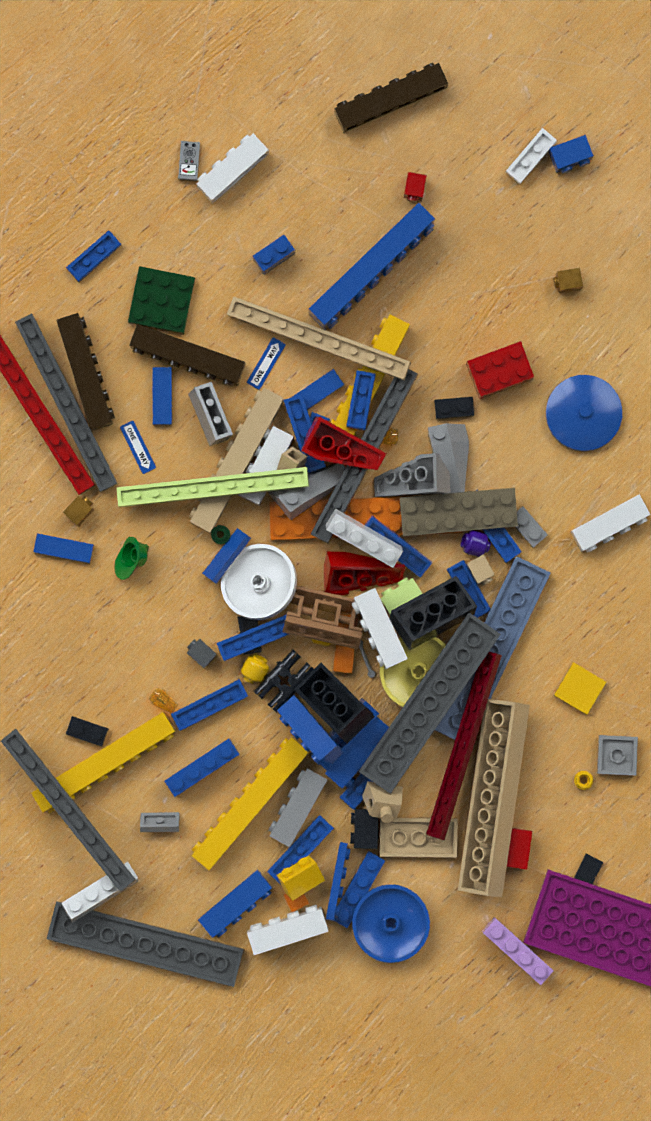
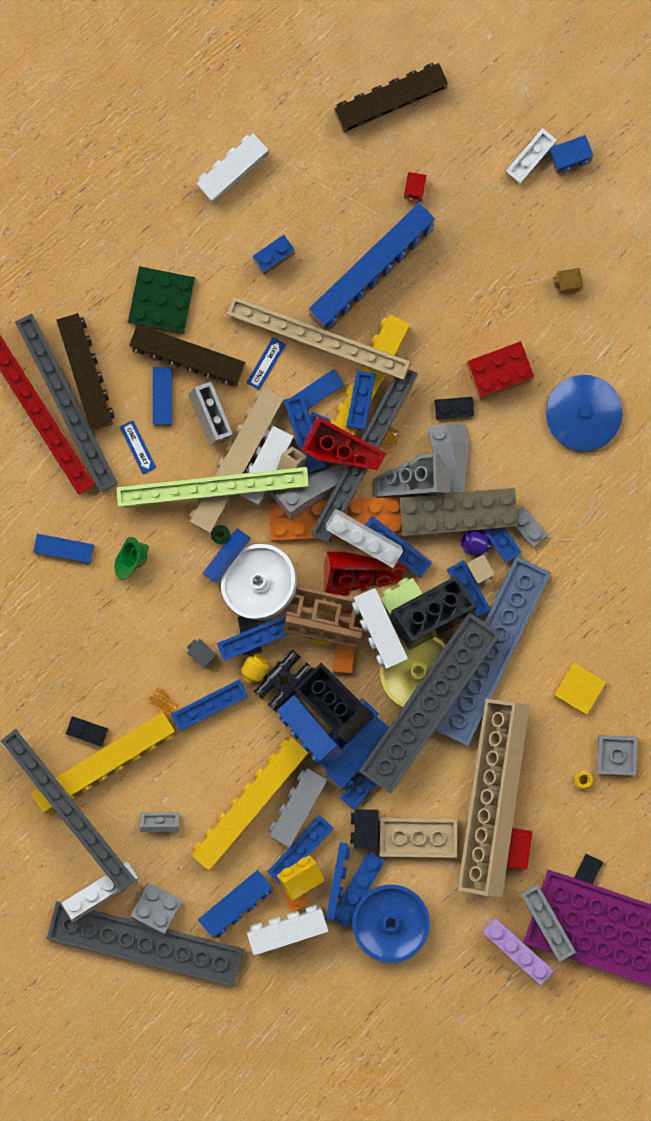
pearl gold brick [63,496,94,527] -> none
blue tile [66,230,122,282] -> none
blue brick [164,738,240,797] -> none
light grey tile [178,141,200,181] -> none
light grey hinge [359,640,375,678] -> none
tan torso [362,781,403,823] -> none
dark red plate [426,651,502,840] -> none
white brick [571,494,651,553] -> none
none -> light grey plate [130,882,183,935]
none -> light grey plate [520,884,576,962]

